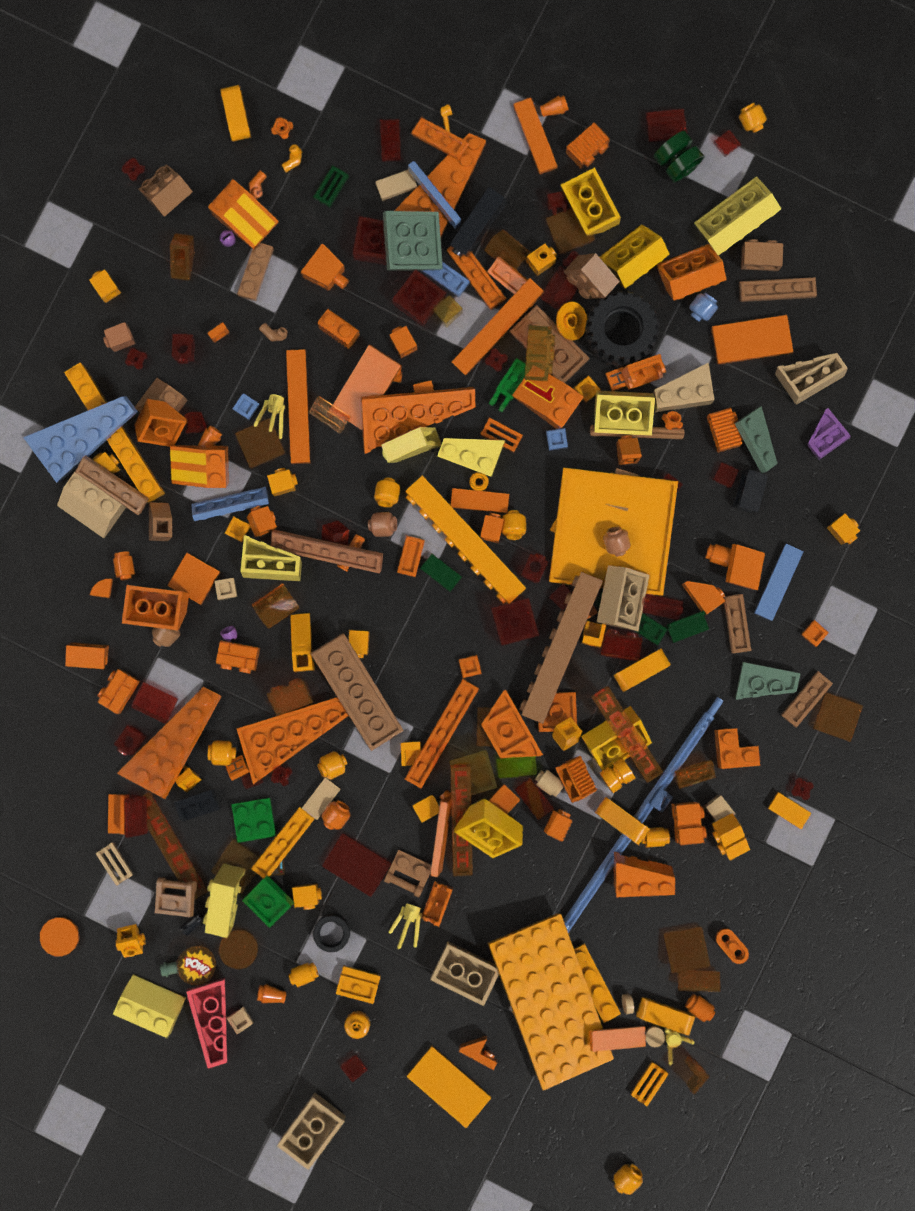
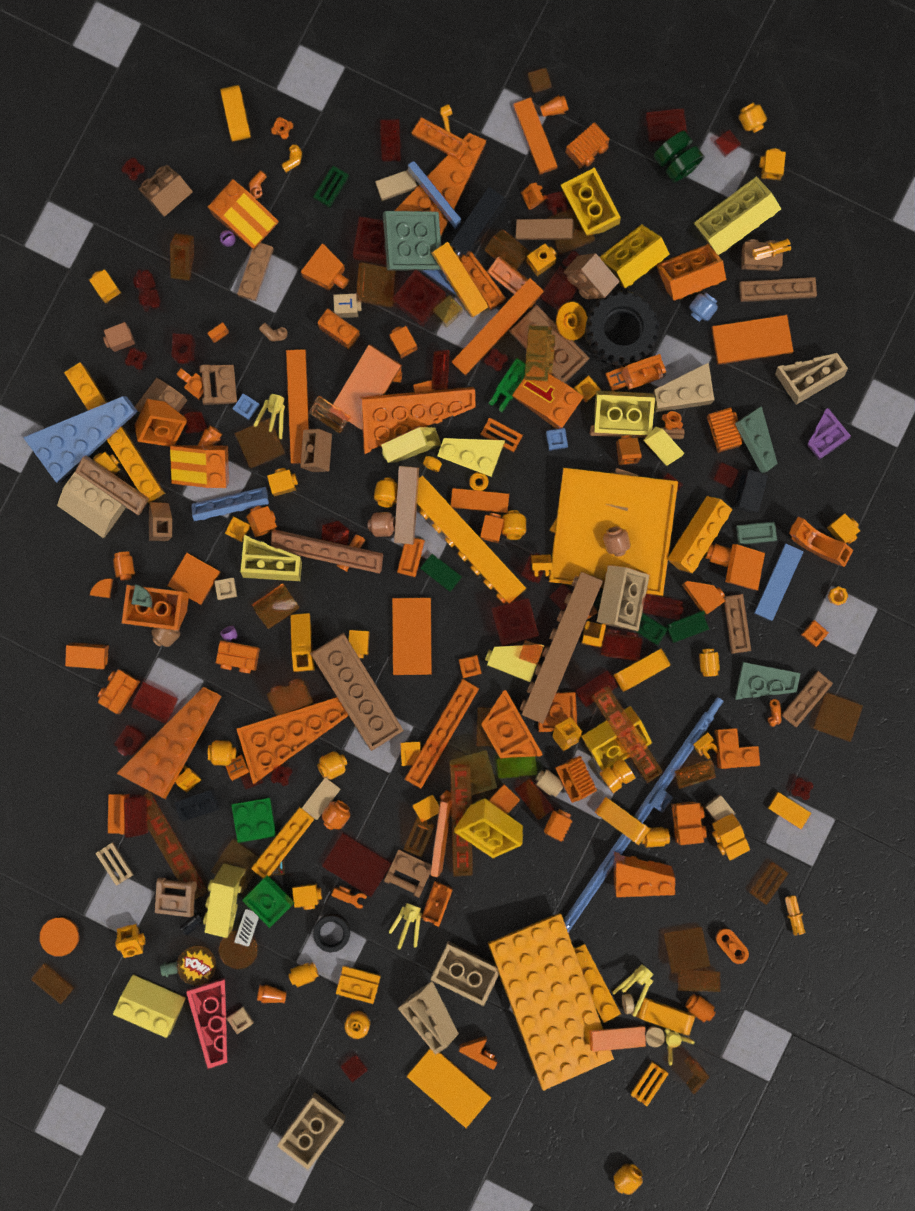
none -> clear orange tile [31,964,74,1004]
none -> sand green tile [131,585,152,608]
none -> clear red hinge [133,269,160,312]
none -> orange plate [177,368,211,400]
none -> medium nougat plate [199,365,237,405]
none -> white sticker [235,909,259,946]
none -> medium nougat brick [300,429,332,472]
none -> orange plate [331,885,367,909]
none -> tan brick [334,294,362,318]
none -> clear orange tile [356,262,395,308]
none -> orange tile [392,598,432,675]
none -> medium nougat tile [394,466,419,545]
none -> tan wedge [398,981,458,1054]
none -> clear orange tile [404,817,435,857]
none -> light orange tile [423,456,442,472]
none -> light orange tile [431,242,488,318]
none -> clear red slope [432,350,450,390]
none -> light yellow slope [485,644,544,682]
none -> medium nougat tile [516,219,574,240]
none -> clear orange tile [519,640,543,665]
none -> orange tile [521,183,547,209]
none -> clear orange tile [528,68,552,93]
none -> light orange tile [531,555,552,576]
none -> clear red hinge [576,670,618,707]
none -> light yellow plant [612,965,653,1017]
none -> light yellow slope [643,426,684,466]
none -> light orange brick [667,496,733,574]
none -> light orange tile [693,733,718,759]
none -> light orange brick [699,648,720,677]
none -> sand green tile [736,522,777,545]
none -> clear orange tile [750,862,789,905]
none -> light orange axle [752,239,791,260]
none -> light orange brick [759,148,786,180]
none -> orange arm [768,699,782,727]
none -> light orange axle [785,895,805,935]
none -> orange arch [789,517,853,567]
none -> light orange tile [827,586,848,606]

